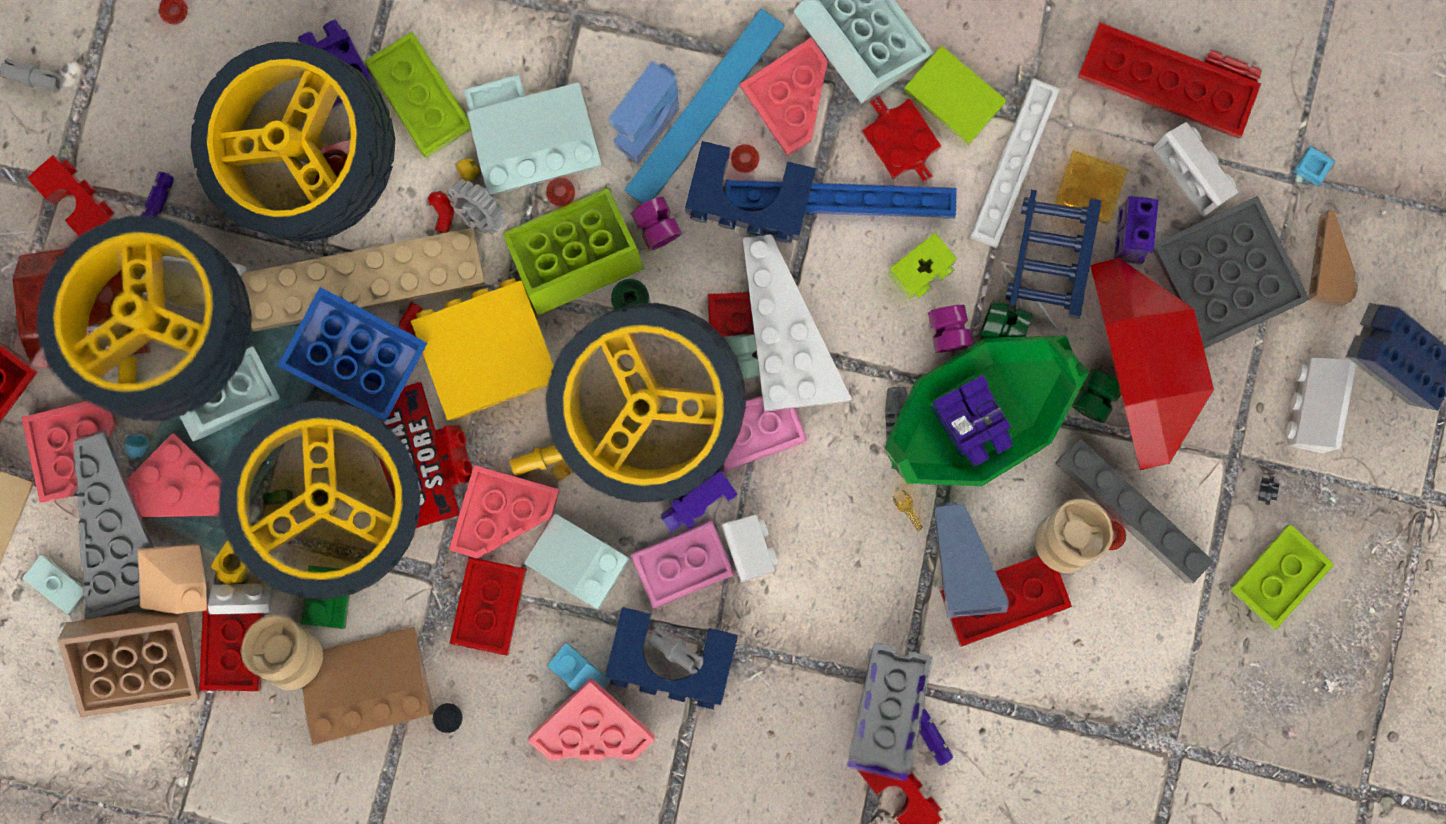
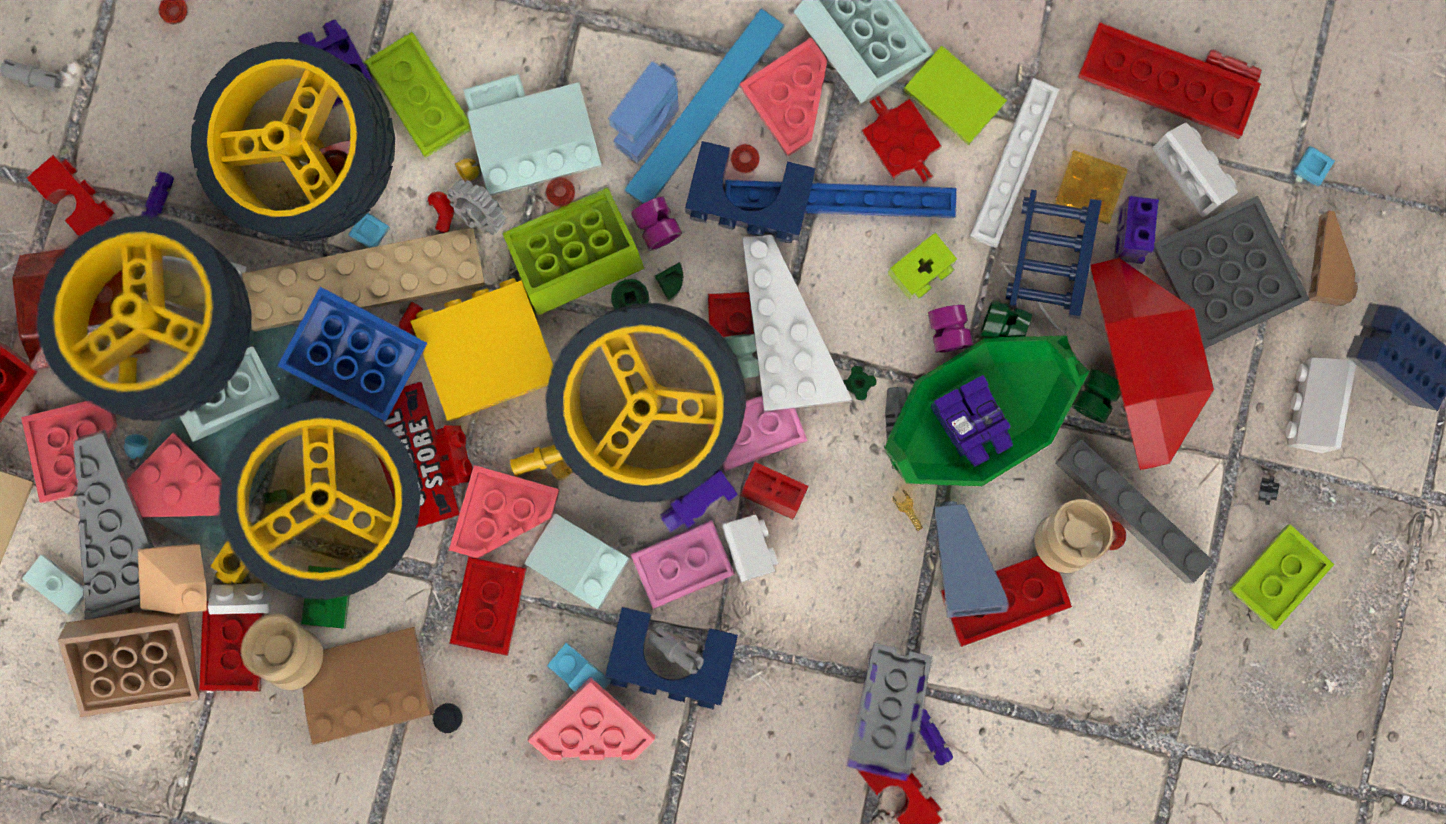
none -> medium azure tile [348,213,390,248]
none -> dark green tile [655,262,684,302]
none -> red hinge [740,462,809,520]
none -> dark green plate [843,366,877,401]

